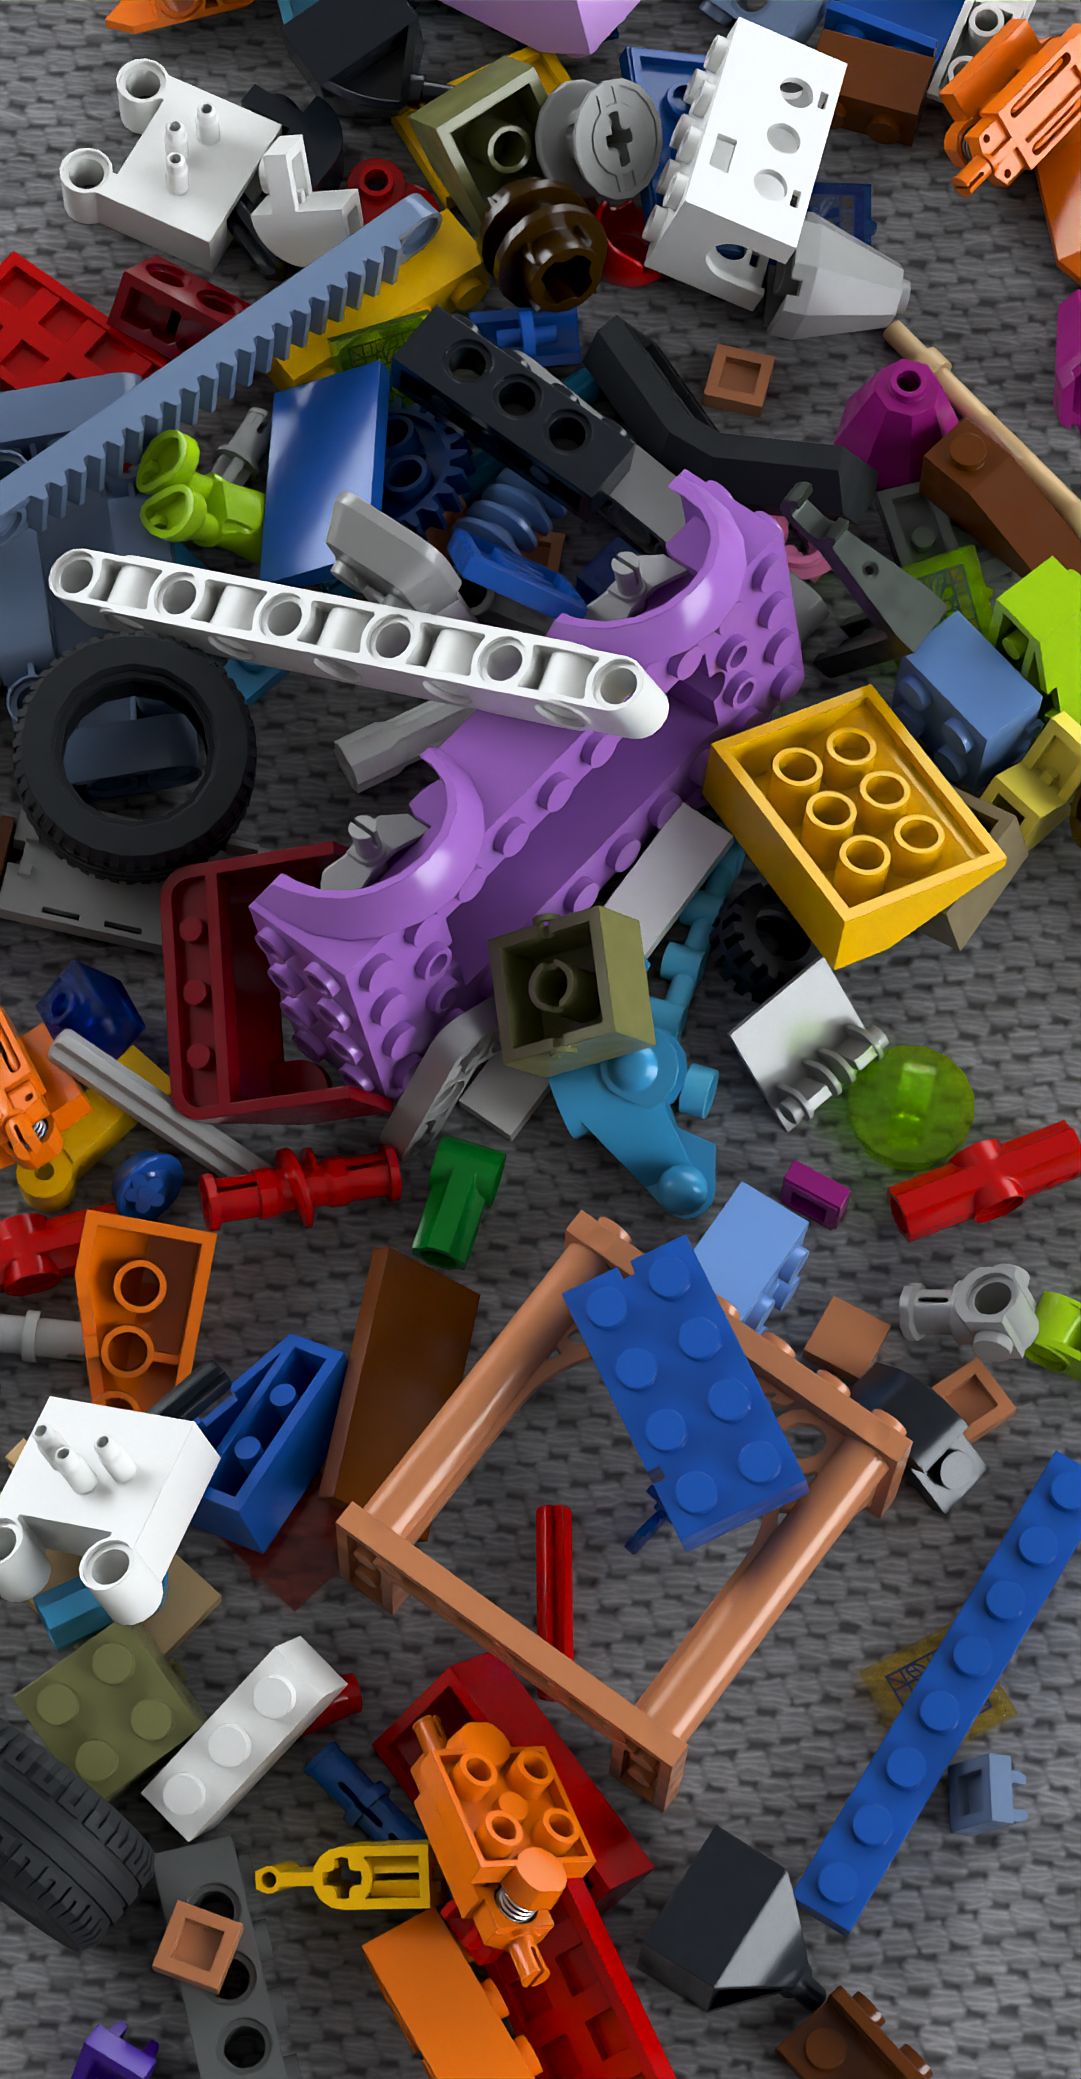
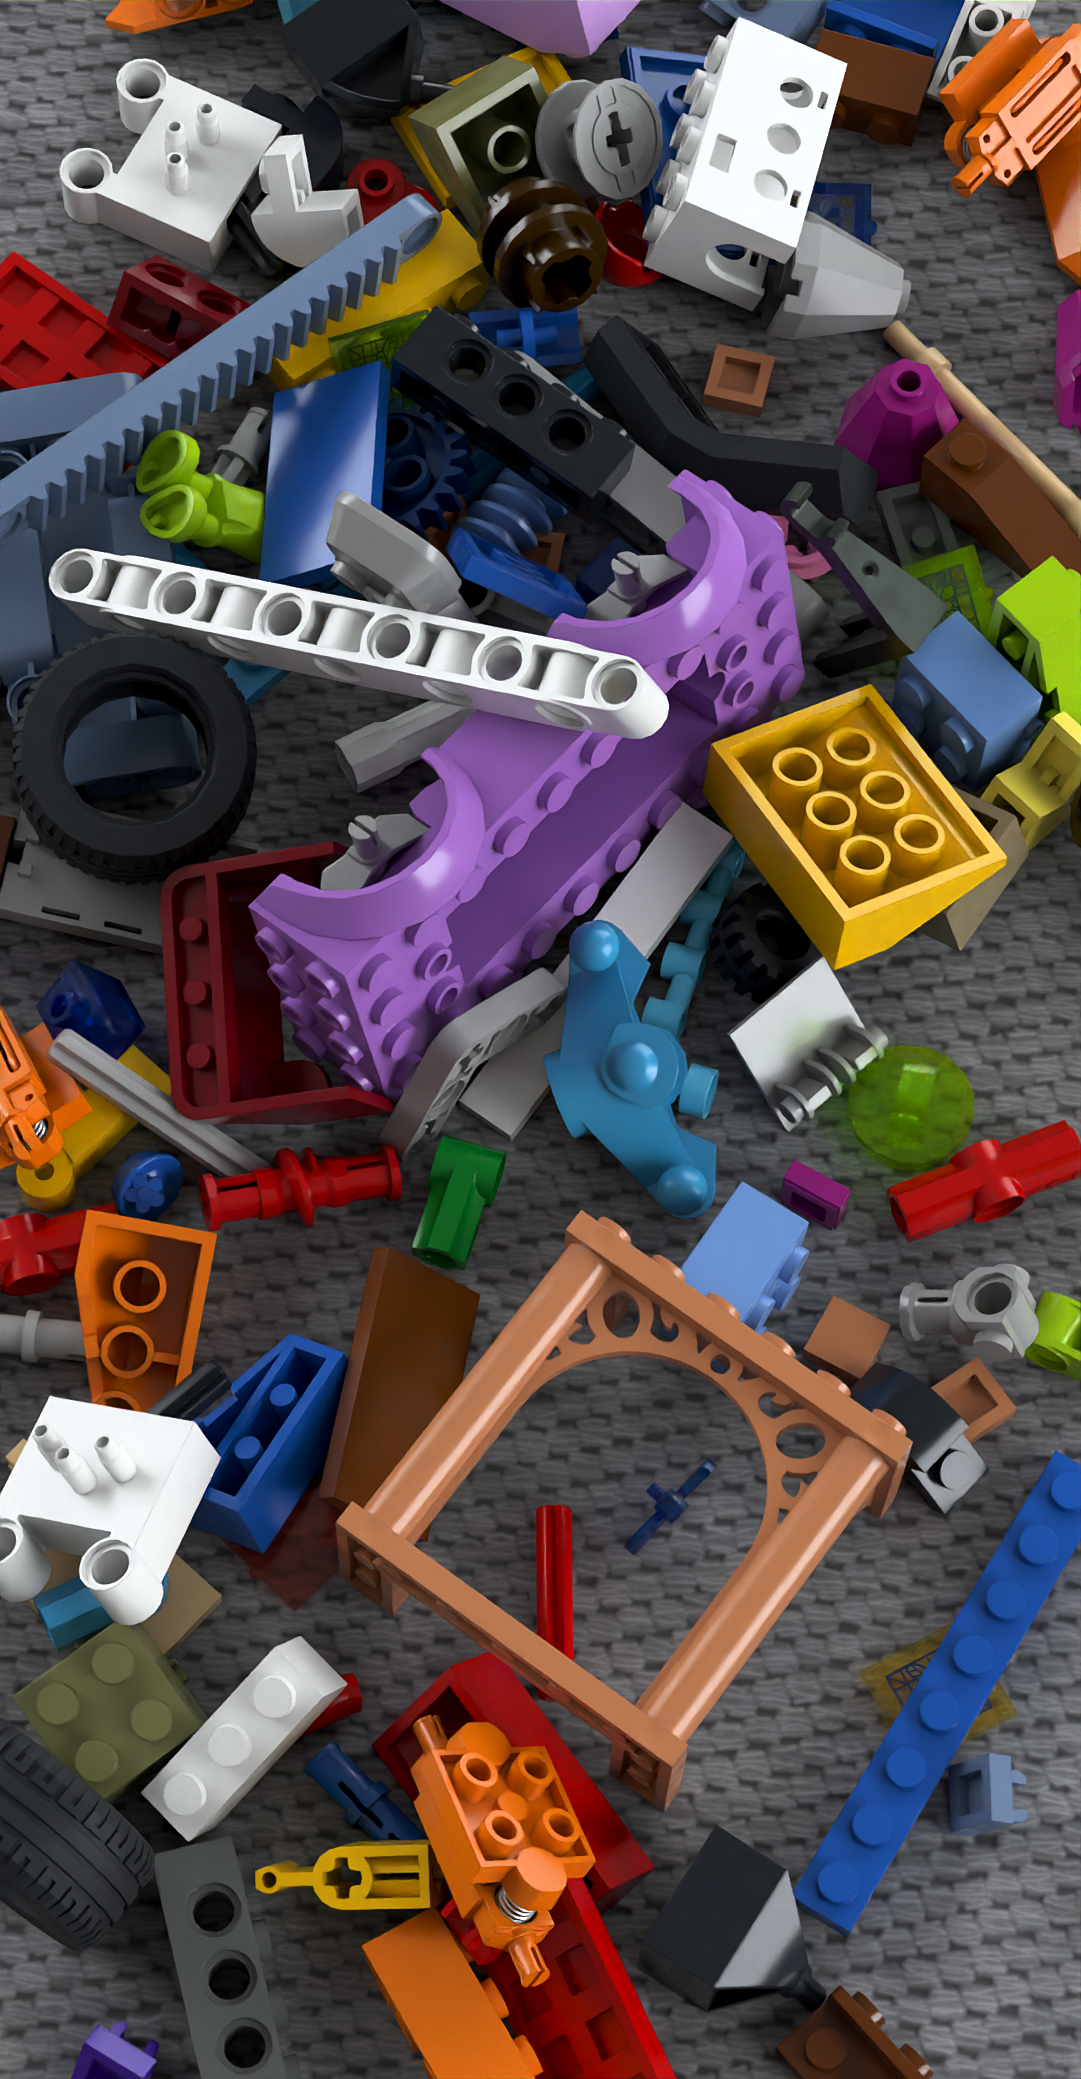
nougat tile [152,1900,244,1995] -> none
olive brick [487,905,656,1078] -> none
blue piece [562,1234,810,1553] -> none

